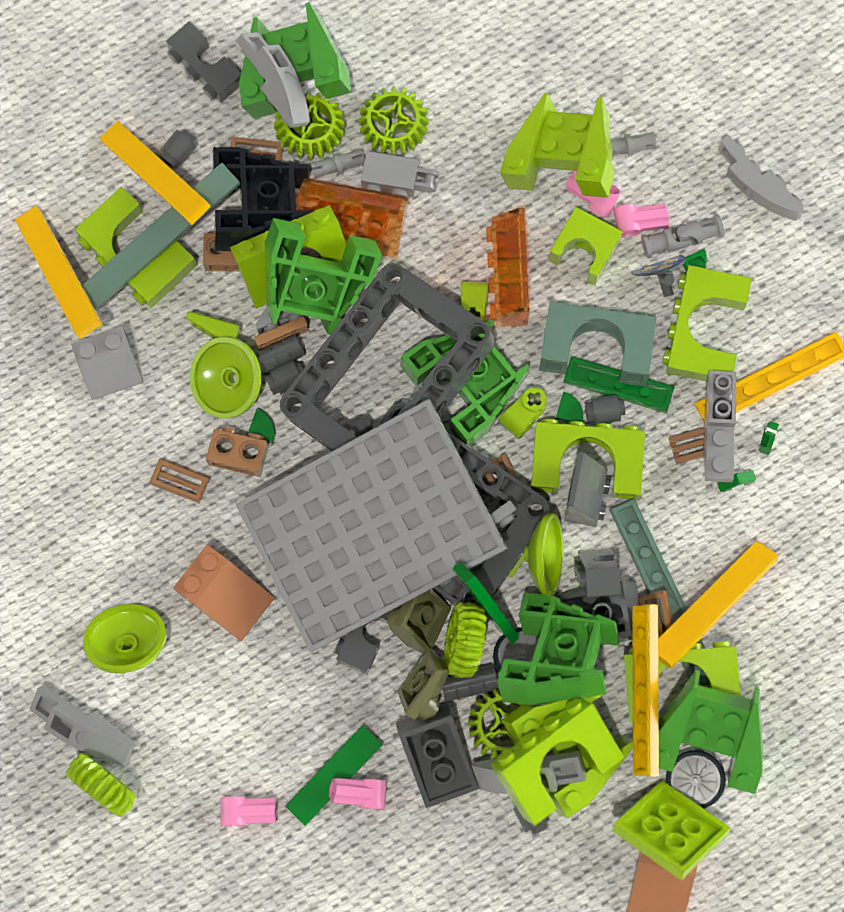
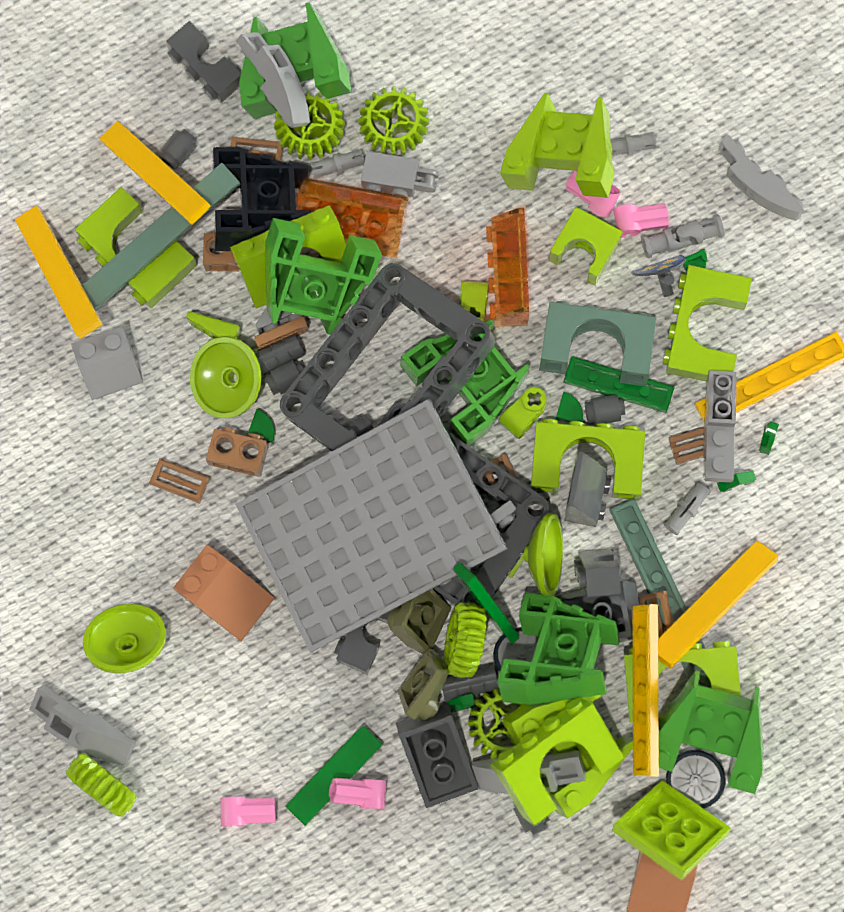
none -> green tile [445,694,475,713]
none -> light grey pin [664,482,711,535]

